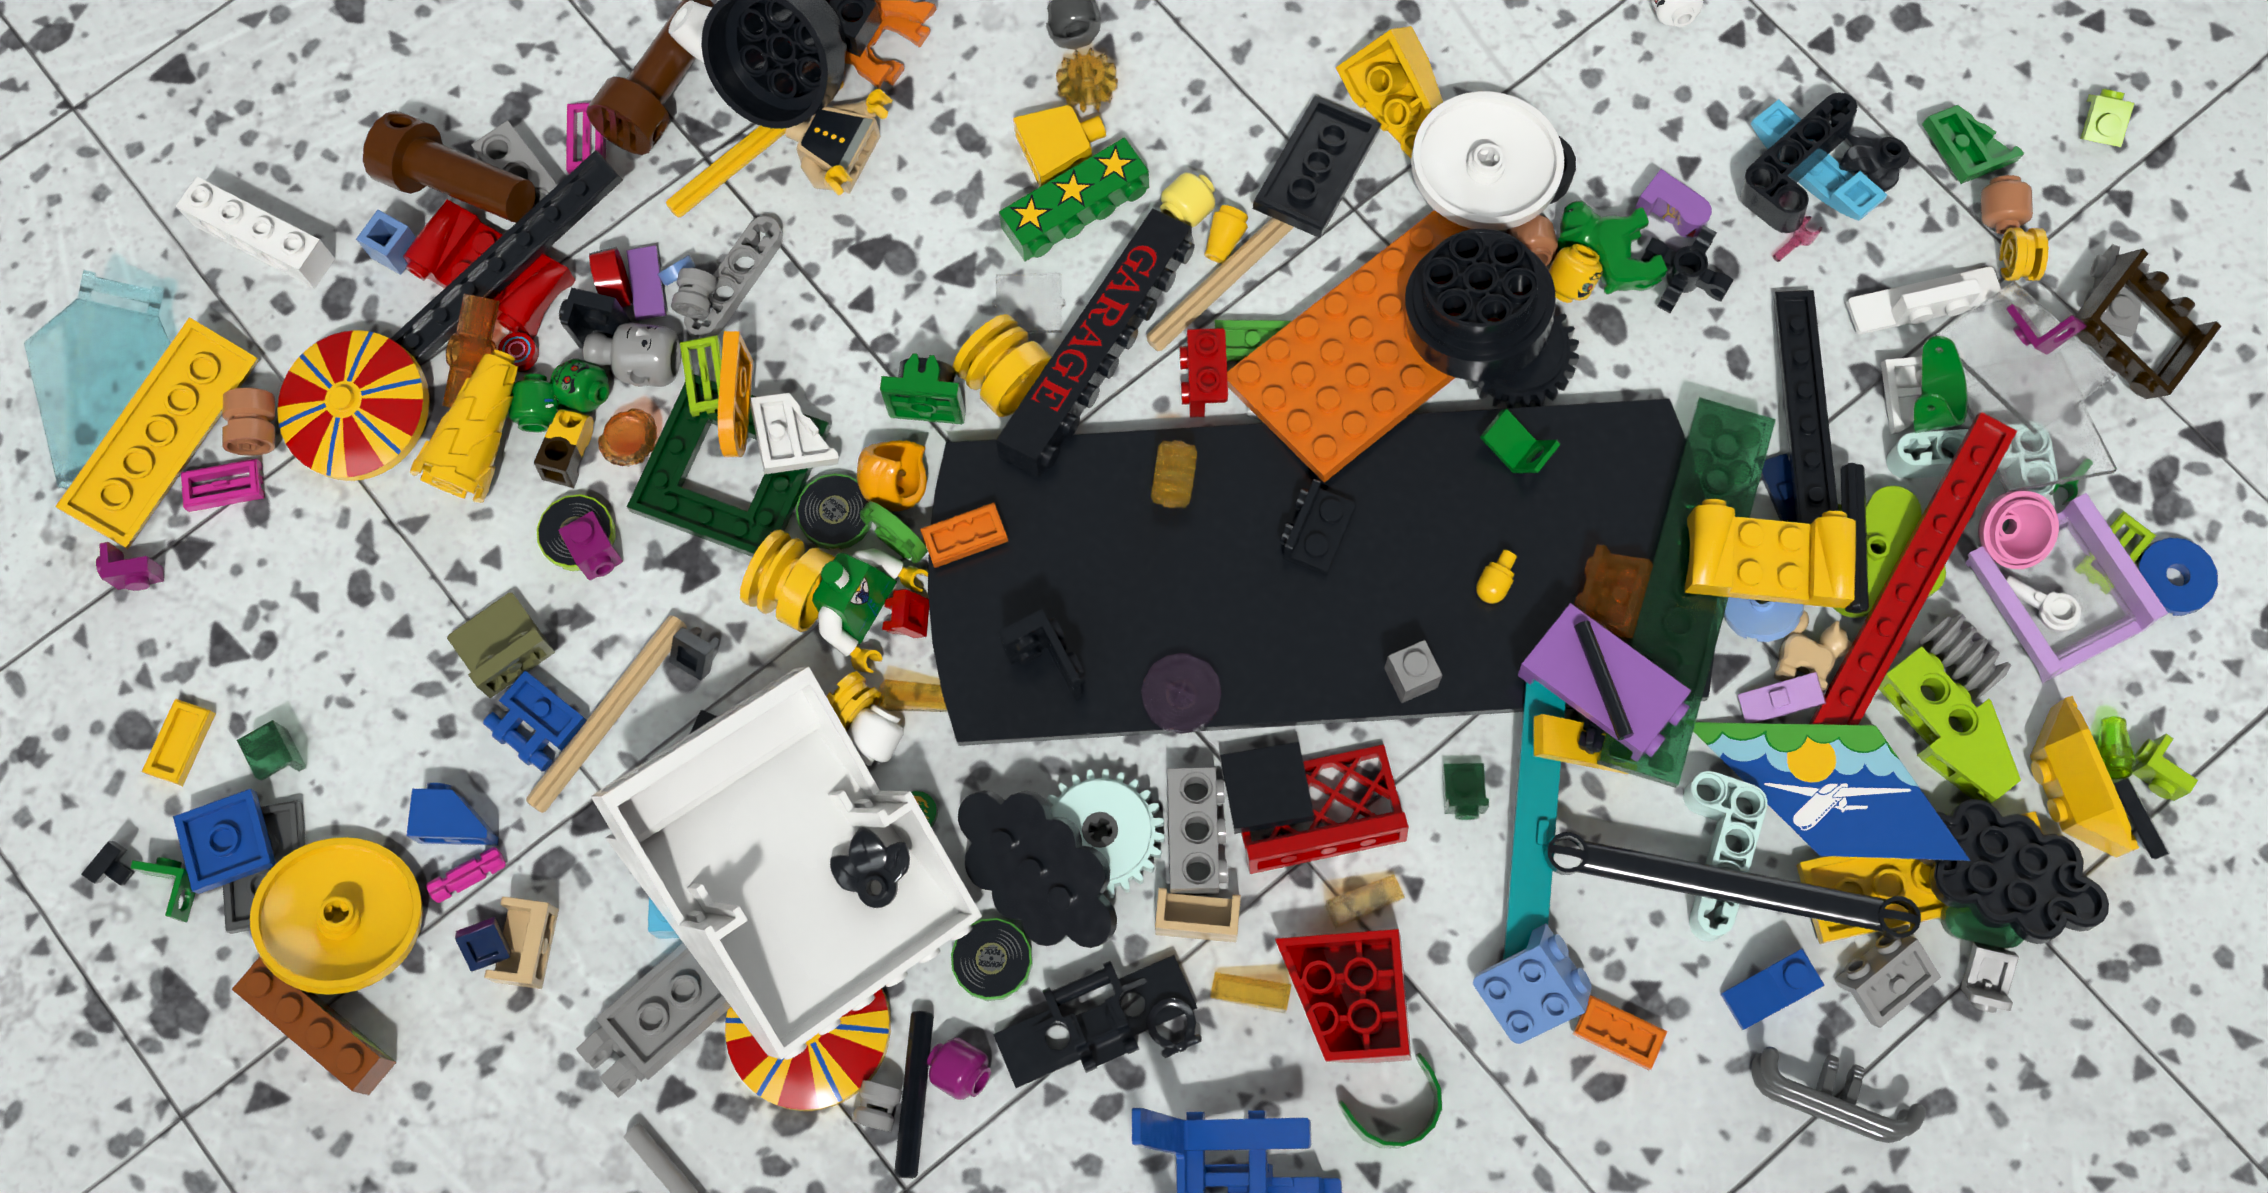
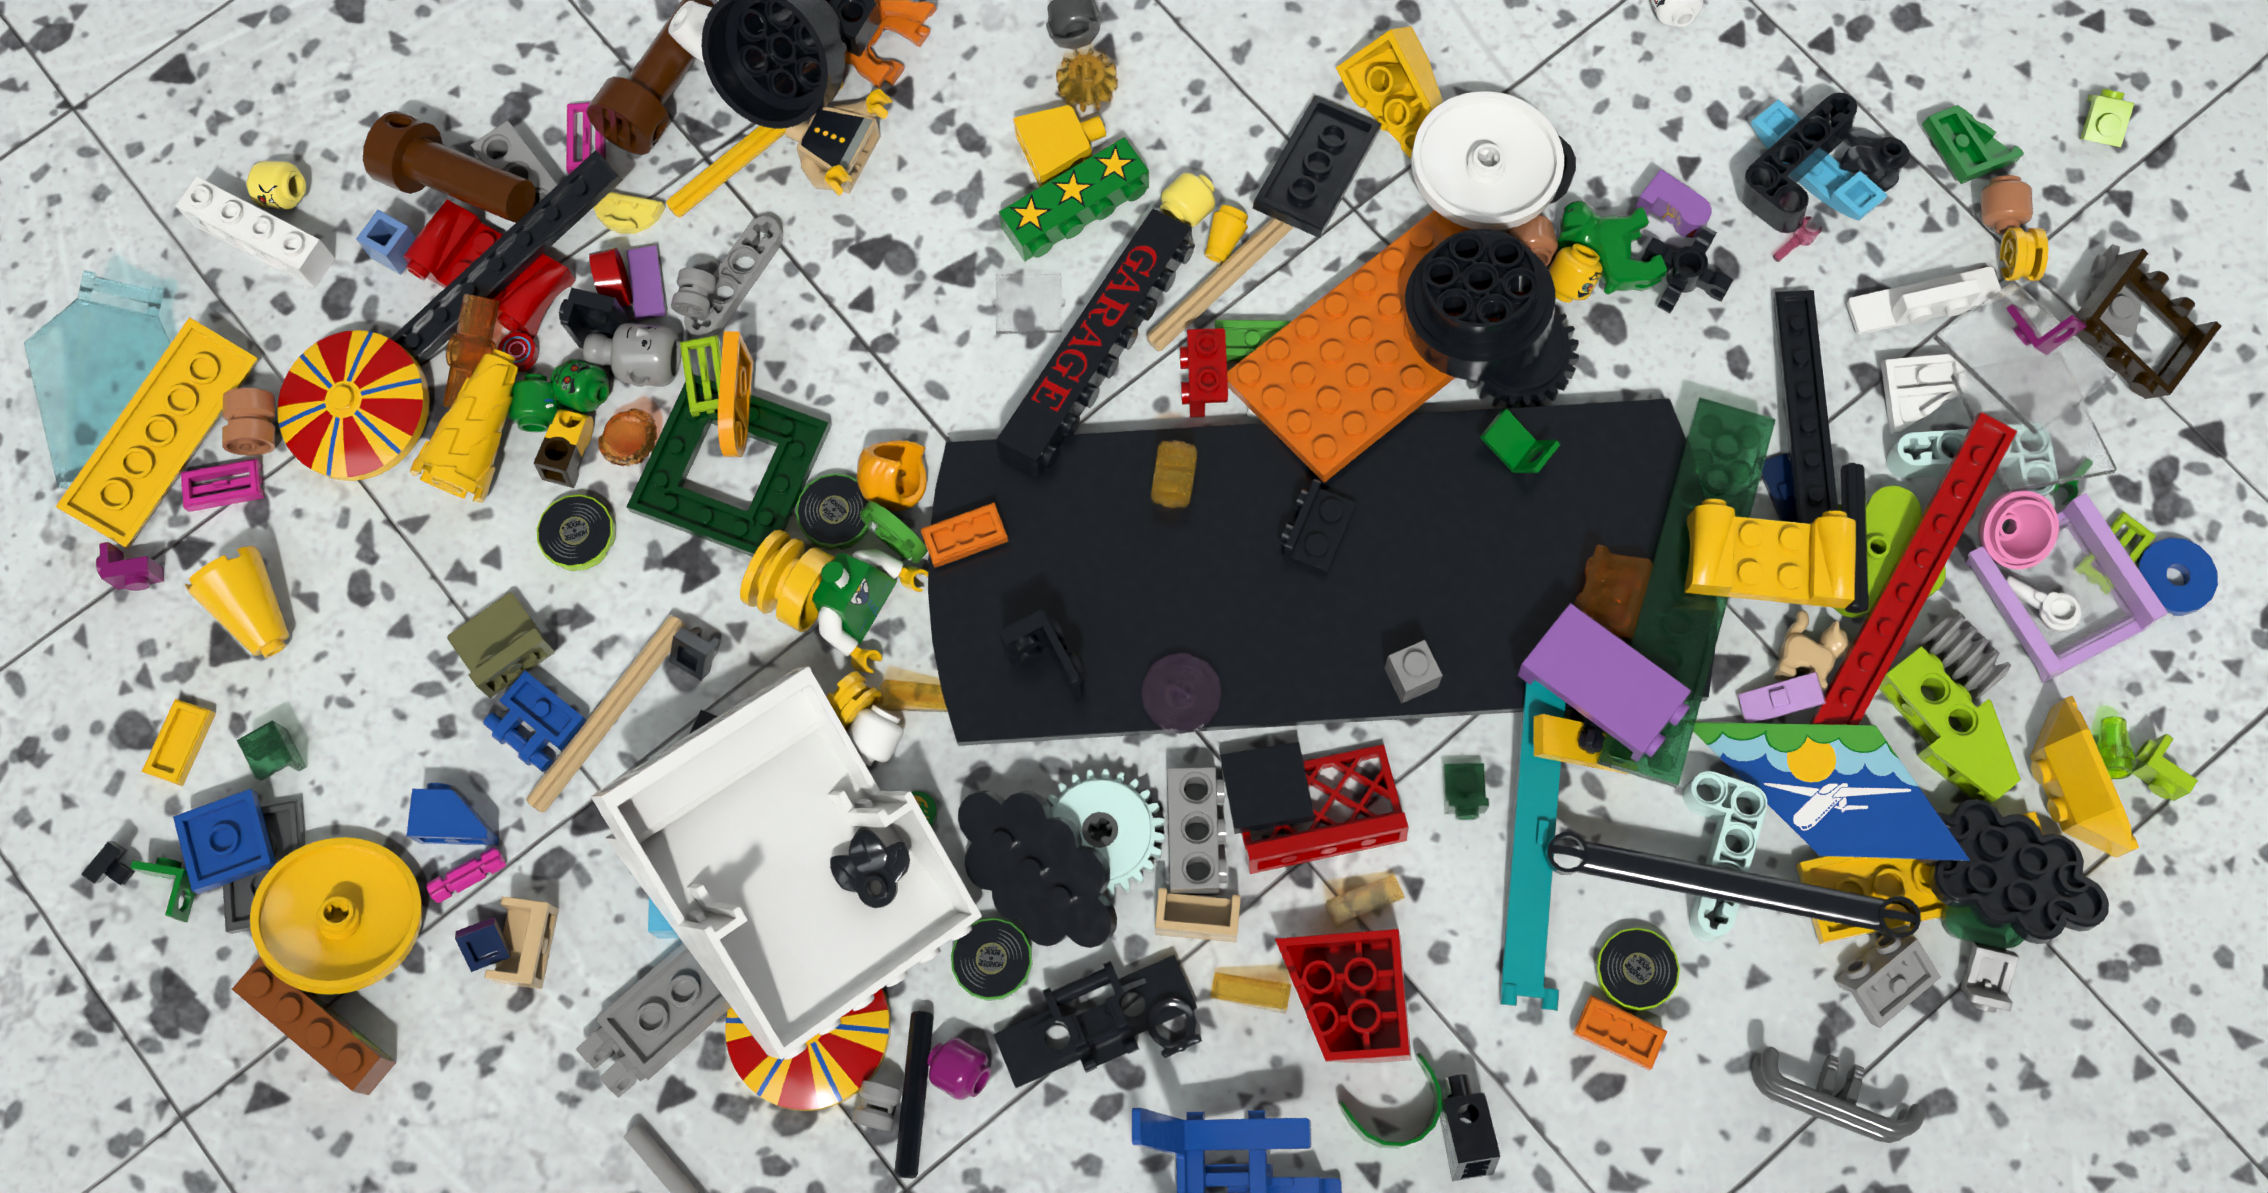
magenta bracket [558,511,623,580] -> none
medium blue tile [657,255,696,286] -> none
white wing [750,393,839,474] -> none
green piece [880,353,966,425] -> none
red tile [882,589,929,638] -> none
yellow wheel [952,314,1052,417] -> none
medium blue bracket [1473,924,1592,1044] -> none
yellow cylinder [1476,550,1517,604] -> none
black bar [1574,621,1634,740] -> none
blue slope [1720,949,1825,1030] -> none
light blue plate [1722,597,1804,642] -> none
green piece [1914,336,1968,433] -> none
black tile [2114,778,2170,860] -> none
none -> yellow cone [185,545,289,658]
none -> light yellow head [246,160,306,210]
none -> light yellow tile [593,192,666,234]
none -> black torso [1439,1074,1501,1182]
none -> black tile [1596,928,1680,1011]

